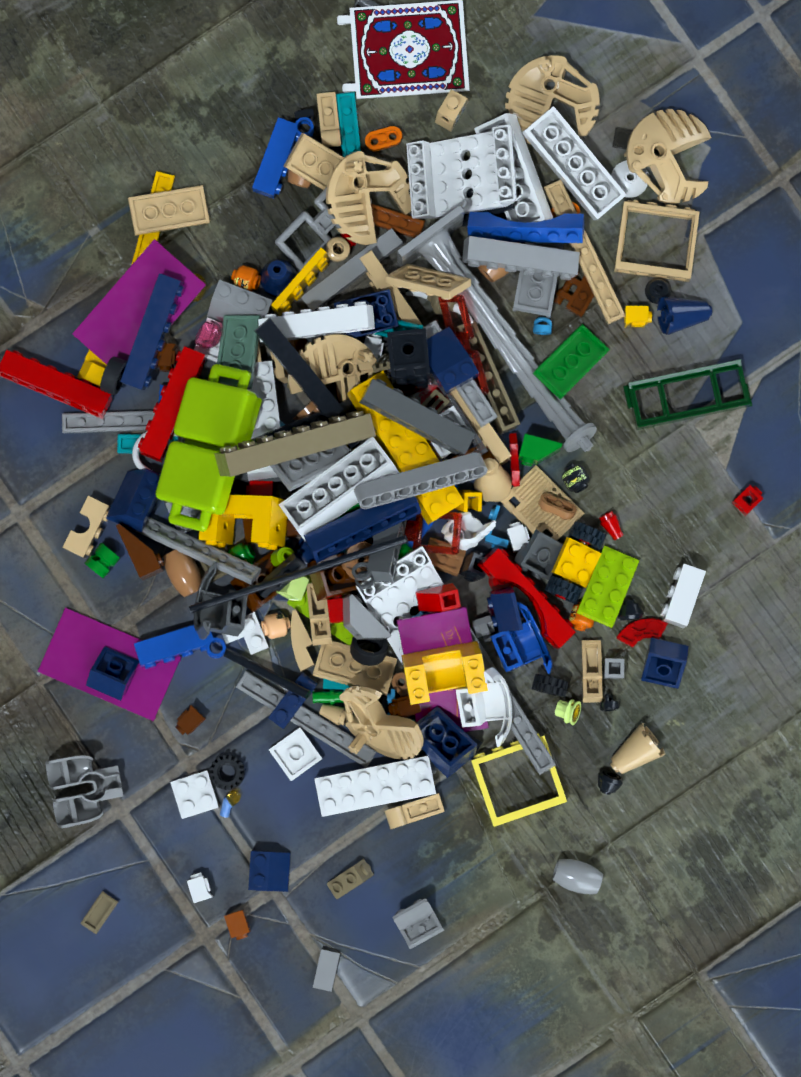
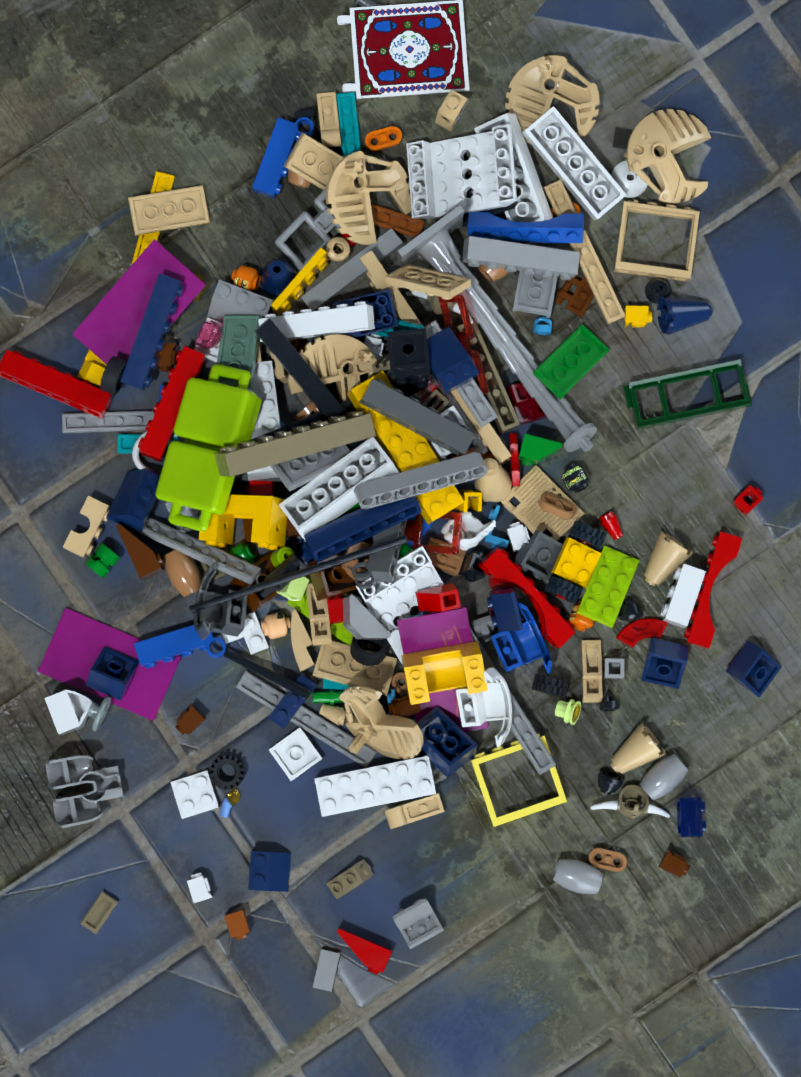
none -> white piece [45,690,111,735]
none -> red slope [337,928,392,975]
none -> dark red slope [506,383,547,425]
none -> medium nougat plate [588,848,627,872]
none -> dark tan helmet [590,785,670,820]
none -> light grey piece [639,754,688,800]
none -> tan cone [644,531,693,586]
none -> reddish brown window [658,850,690,878]
none -> clear blue slope [676,797,706,837]
none -> red arch [684,531,742,649]
none -> dark blue slope [725,641,782,698]

